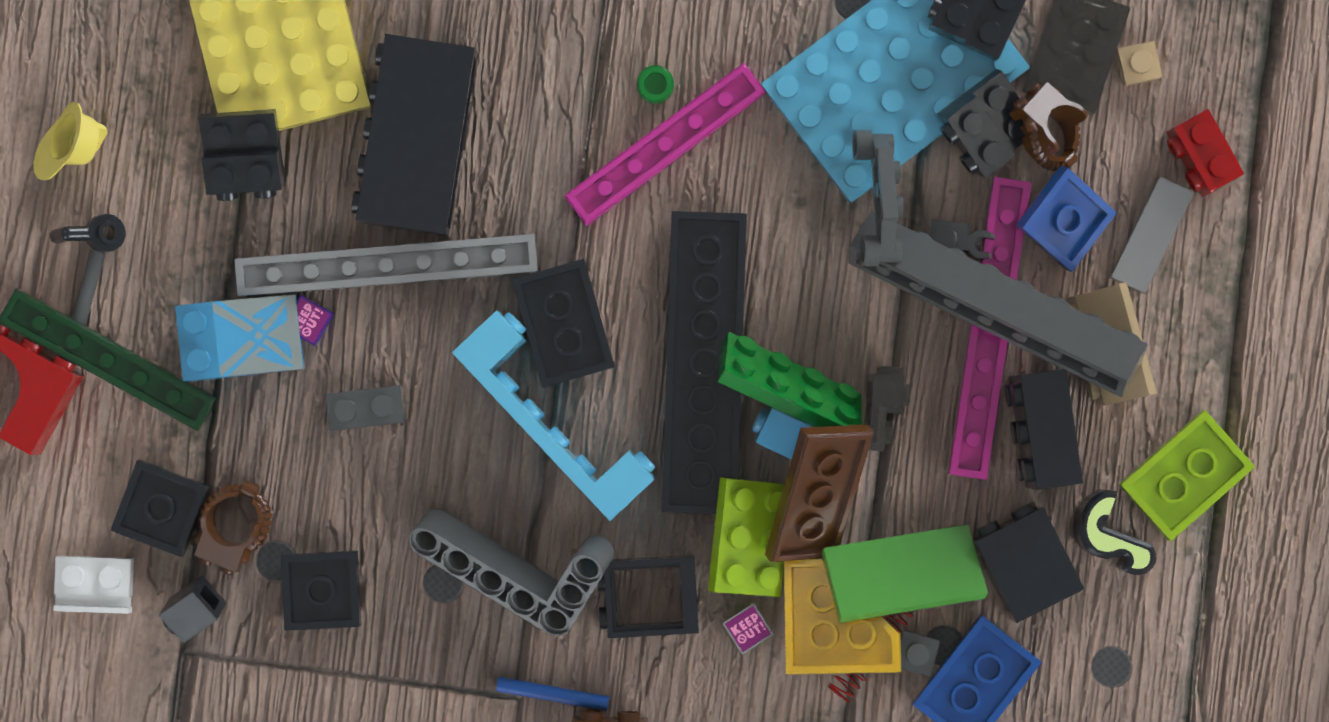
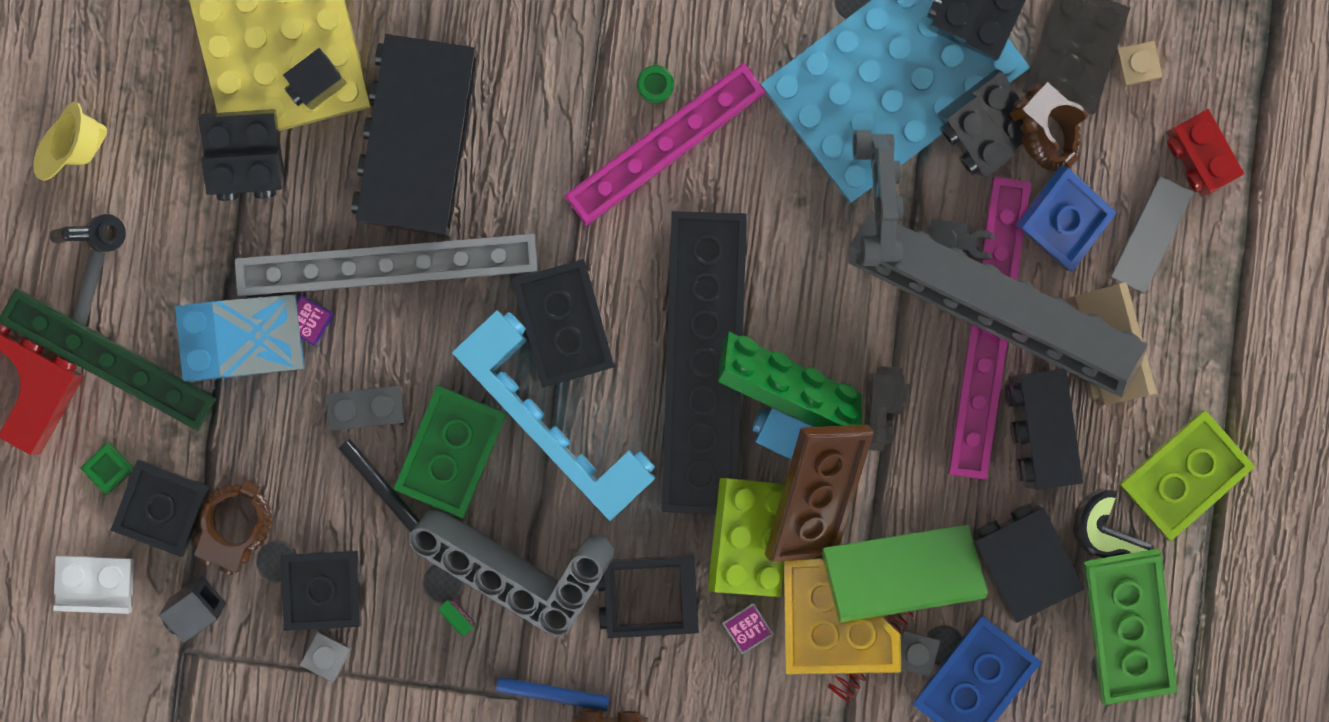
none -> green tile [80,442,134,495]
none -> black brick [283,48,347,110]
none -> light grey plate [300,631,352,683]
none -> black bar [338,439,420,533]
none -> green plate [393,385,507,518]
none -> green tile [438,597,476,636]
none -> bright green tile [1083,549,1177,705]

